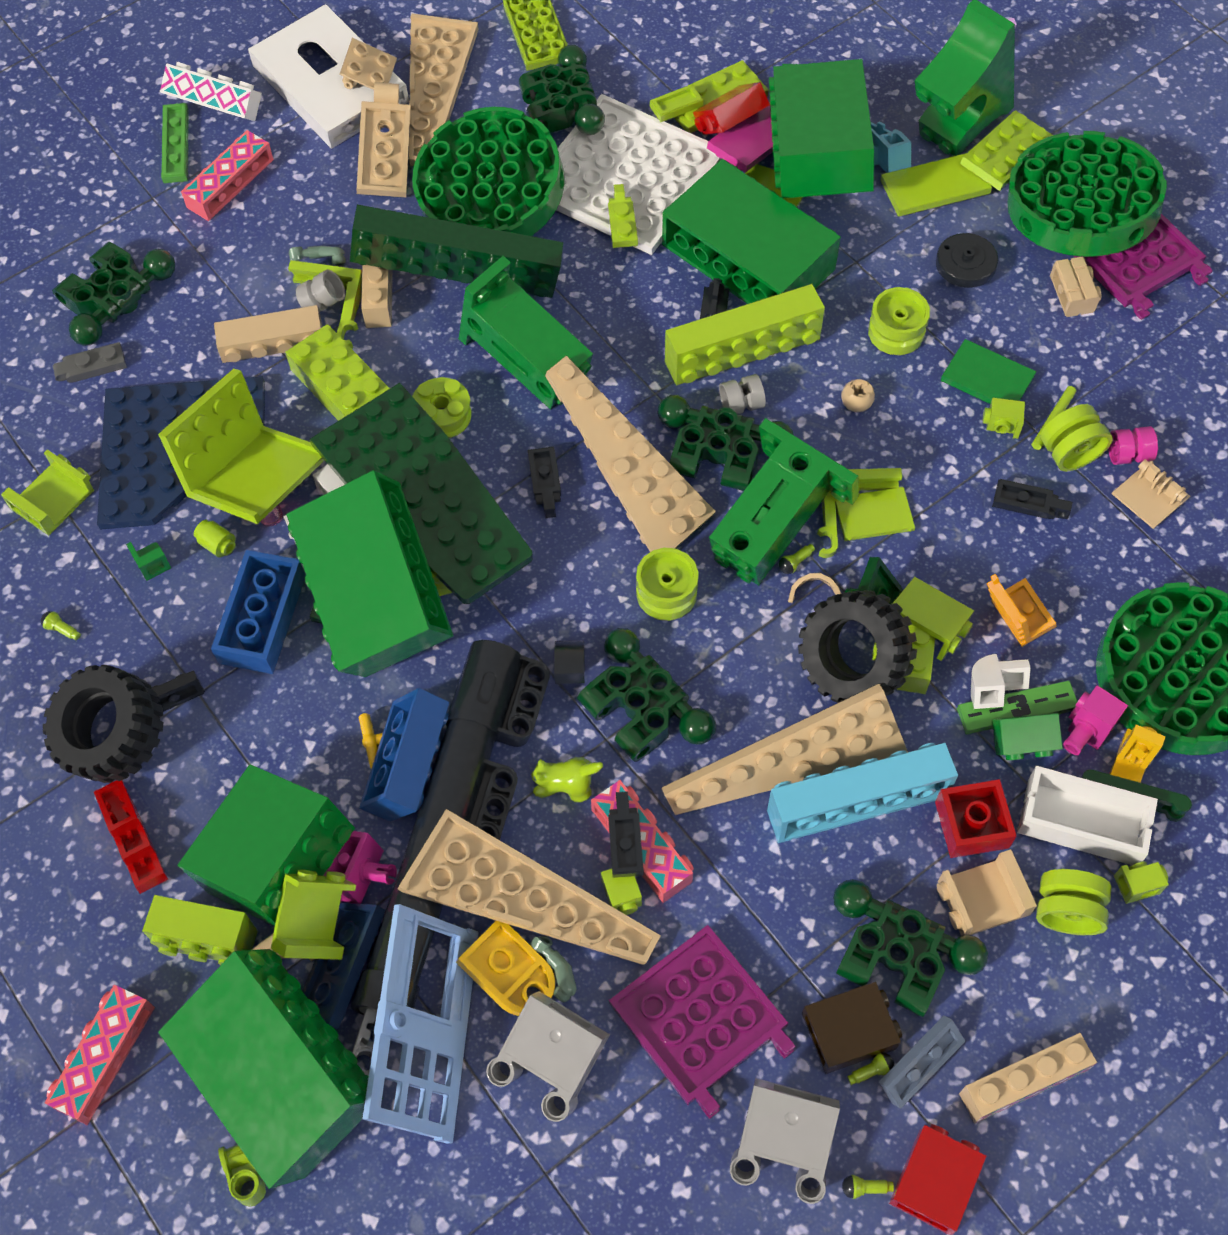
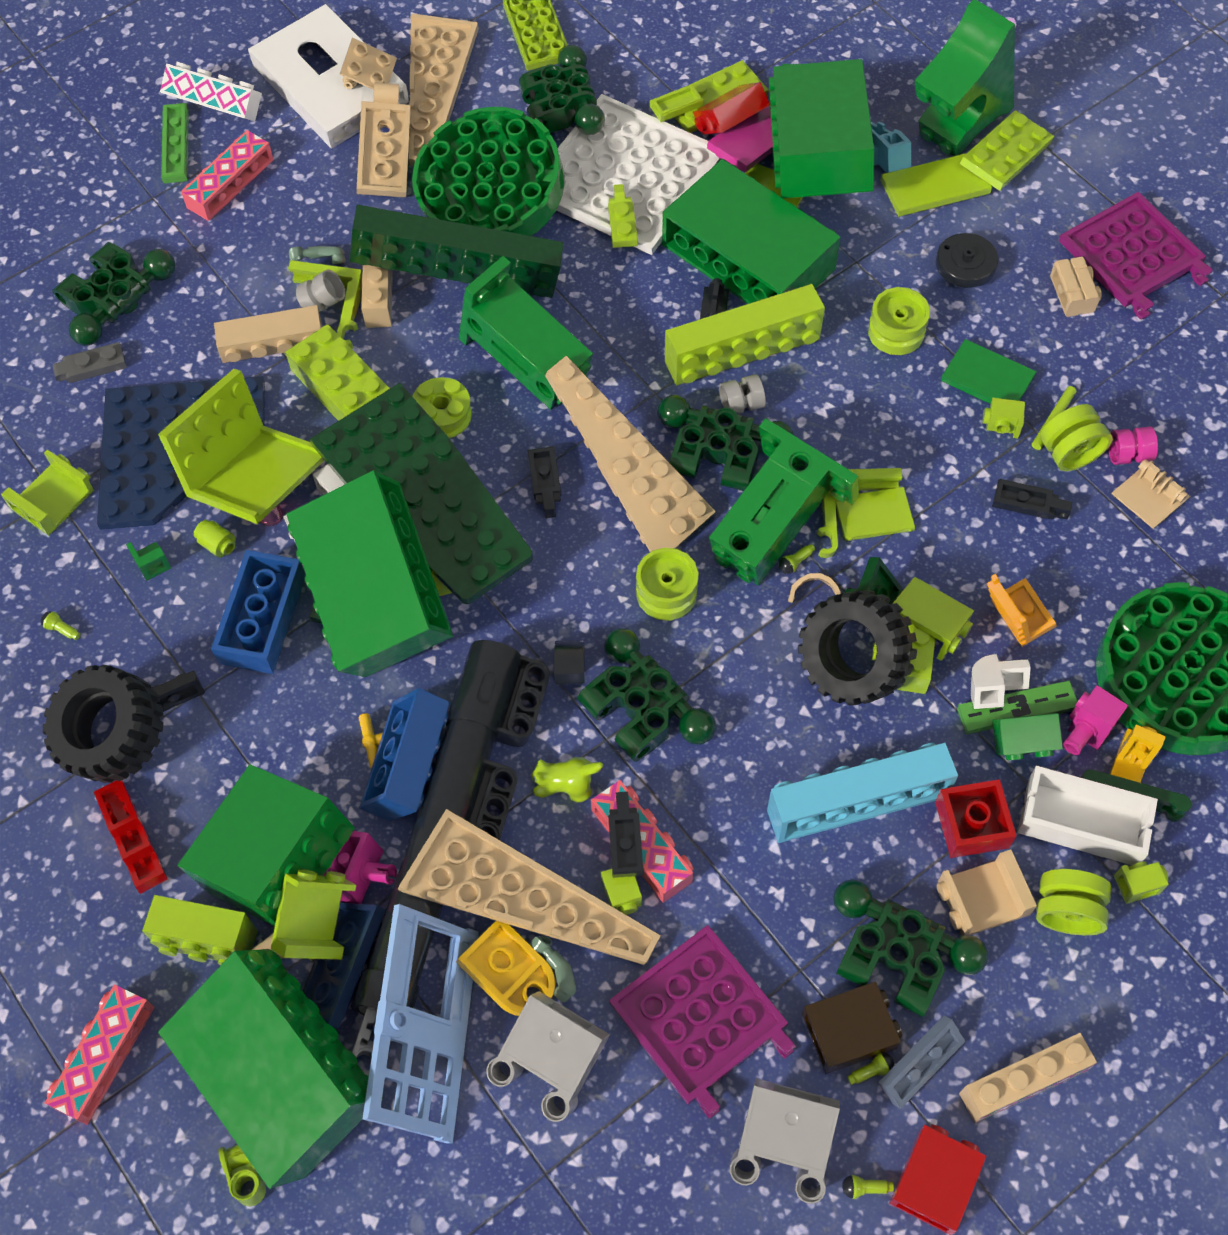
tan wing [662,684,908,815] -> none
tan piece [841,379,875,412] -> none
green brick [1007,131,1167,257] -> none

